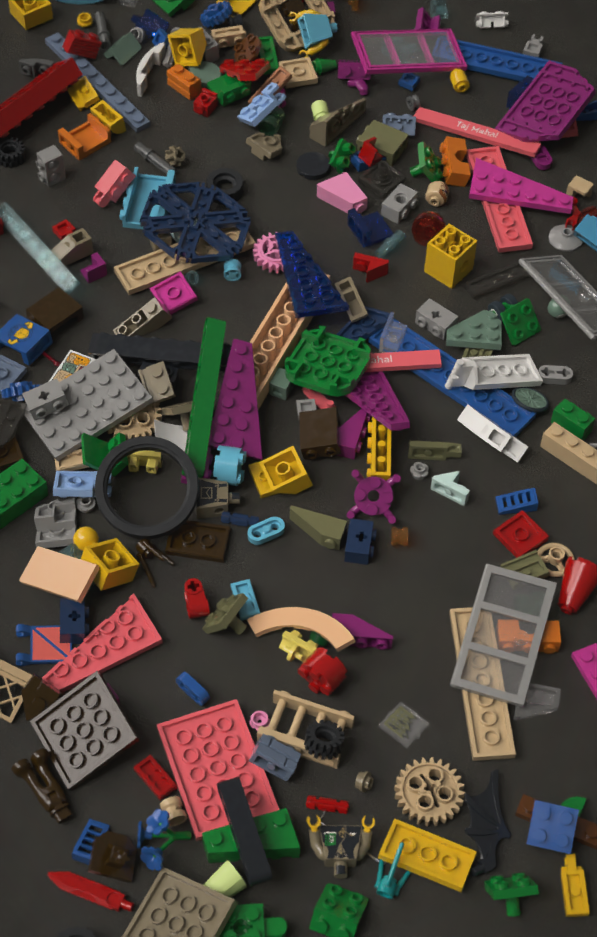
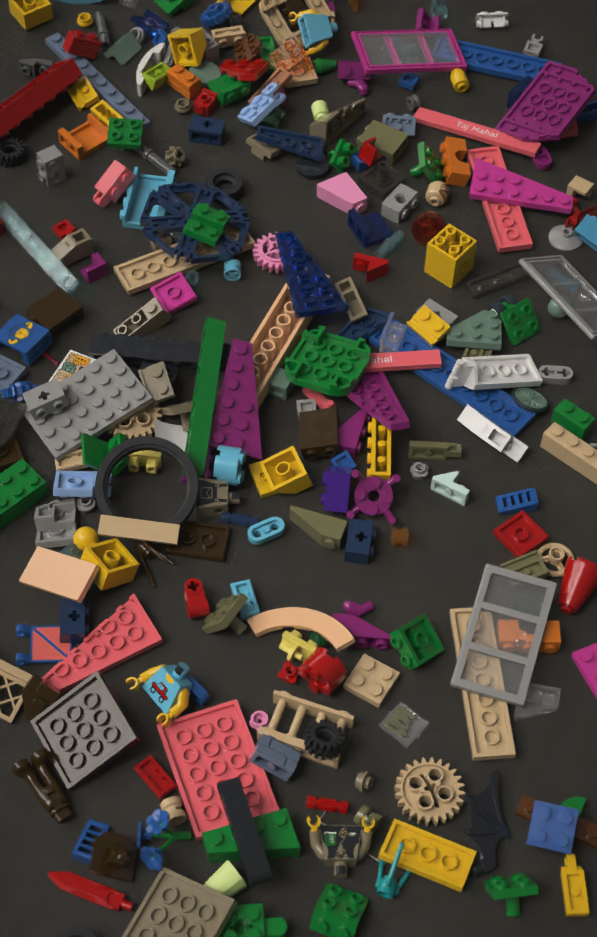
none -> tan tile [98,515,180,545]
none -> green plate [107,118,143,151]
none -> torso [126,662,192,728]
none -> lime slope [142,62,170,91]
none -> dark tan plate [175,98,191,114]
none -> green plate [182,202,230,247]
none -> dark blue brick [188,116,226,146]
none -> dark blue wing [256,125,323,162]
none -> clear orange bracket [268,37,313,72]
none -> red plate [278,662,299,684]
none -> dark purple brick [321,466,352,513]
none -> blue plate [330,450,357,469]
none -> magenta arm [343,600,374,617]
none -> tan plate [343,653,400,708]
none -> olive wheel [353,804,384,834]
none -> green plate [389,613,445,670]
none -> yellow plate [406,305,451,347]

